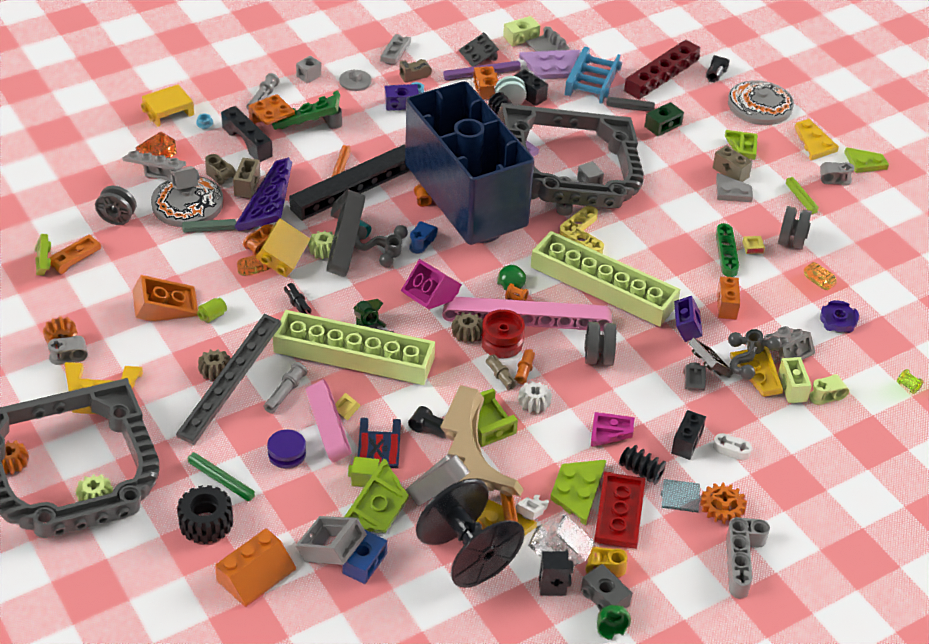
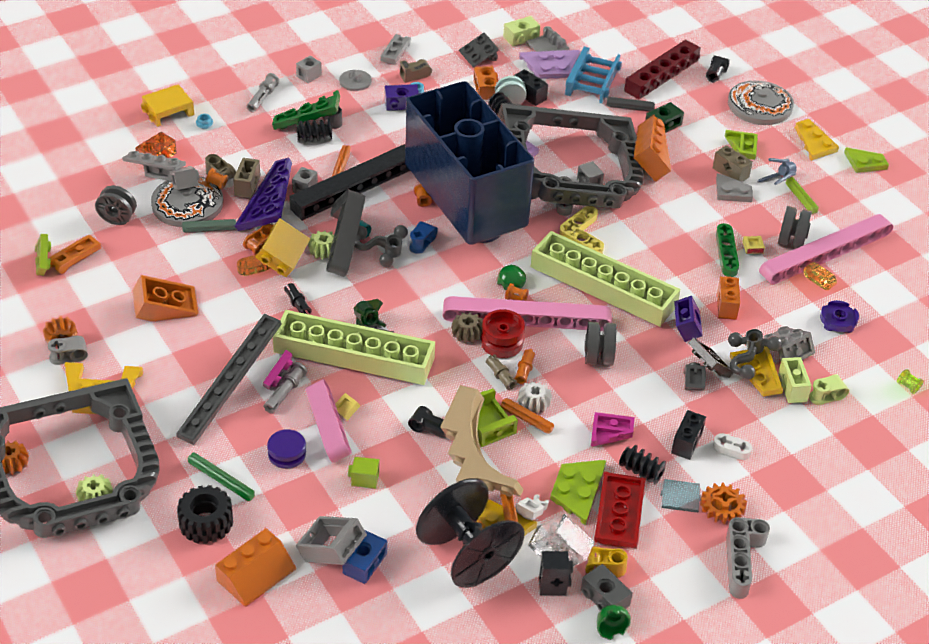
lime brick [197,297,227,323] -> none
dark tan gear [198,348,231,381] -> none
black arch [221,106,273,162] -> none
orange bracket [248,94,295,125] -> none
lime wing [344,459,409,533] -> none
flag [357,417,401,468] -> none
dark pink slope [401,259,462,310] -> none
light grey beam [405,454,470,507] -> none
medium lavender axle [443,60,521,80] -> none
light grey piece [820,162,854,185] -> none
none -> orange bush [205,168,229,190]
none -> dark pink wing [263,350,293,390]
none -> light grey brick [292,167,318,193]
none -> black piece [296,119,332,142]
none -> orange axle [500,398,554,434]
none -> orange wedge [634,115,672,182]
none -> sand blue plant [758,158,797,185]
none -> bright pink beam [759,214,894,285]

